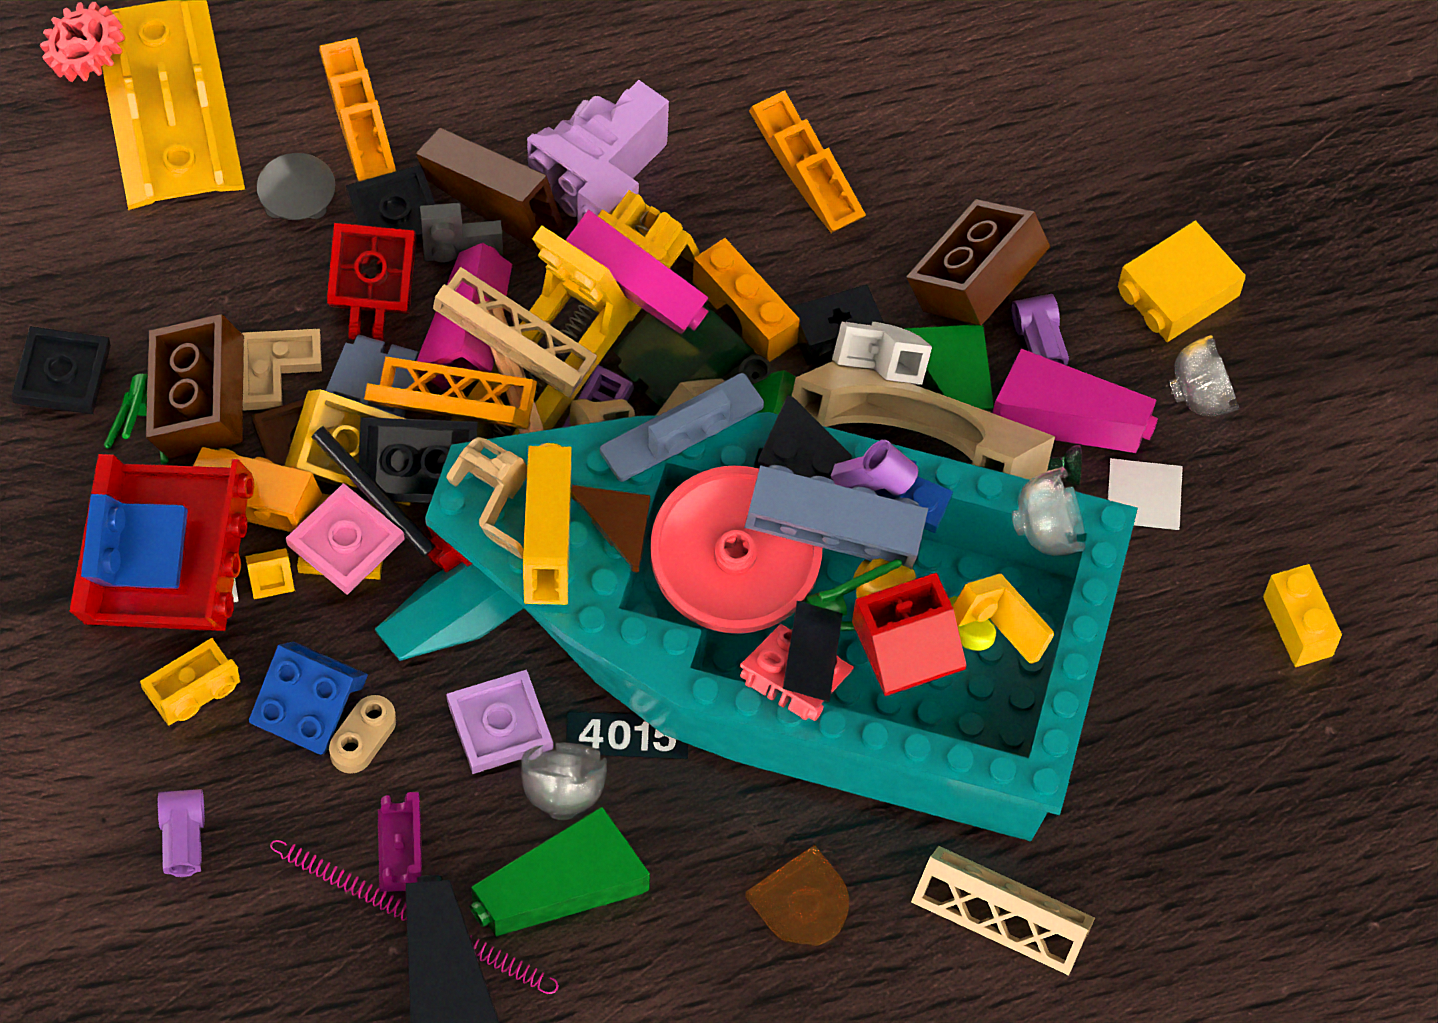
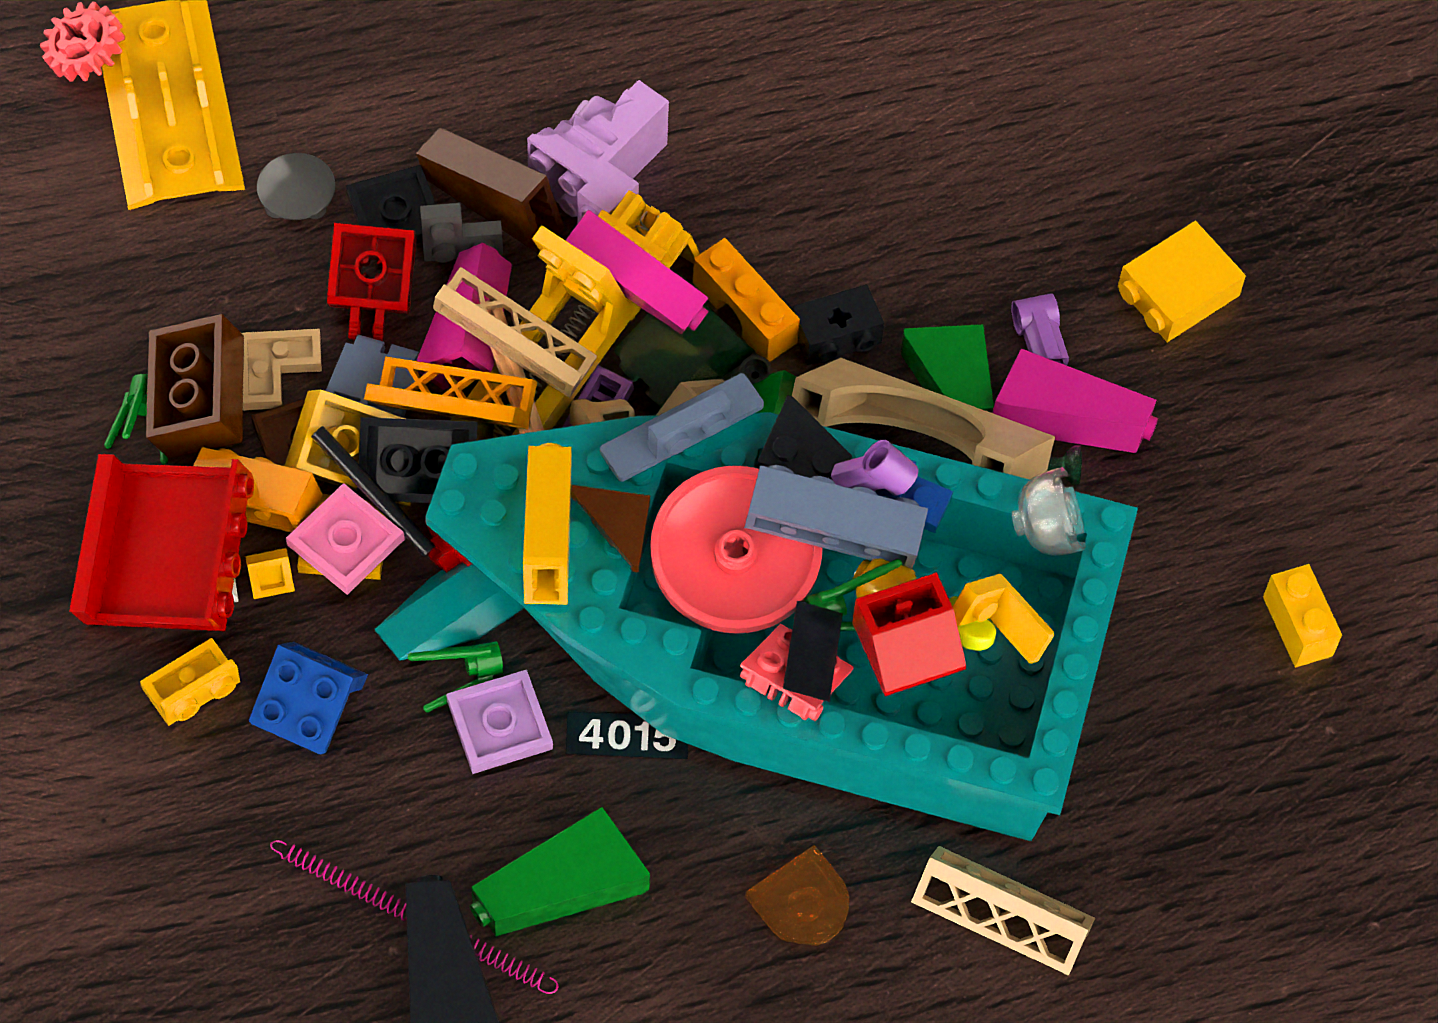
black plate [11,326,111,414] -> none
blue bracket [81,494,188,589] -> none
medium lavender piece [158,789,205,877] -> none
light orange slope [319,37,396,182] -> none
tan plate [329,695,396,773] -> none
magenta hinge [378,792,423,892] -> none
tan piece [447,437,527,559] -> none
clear cylinder [521,742,607,820] -> none
light orange slope [749,90,866,233] -> none
white brick [832,321,932,385] -> none
reddish brown brick [906,199,1050,326] -> none
white sticker [1108,458,1183,530] -> none
clear cylinder [1169,335,1240,417] -> none
none -> green plant [407,641,503,712]

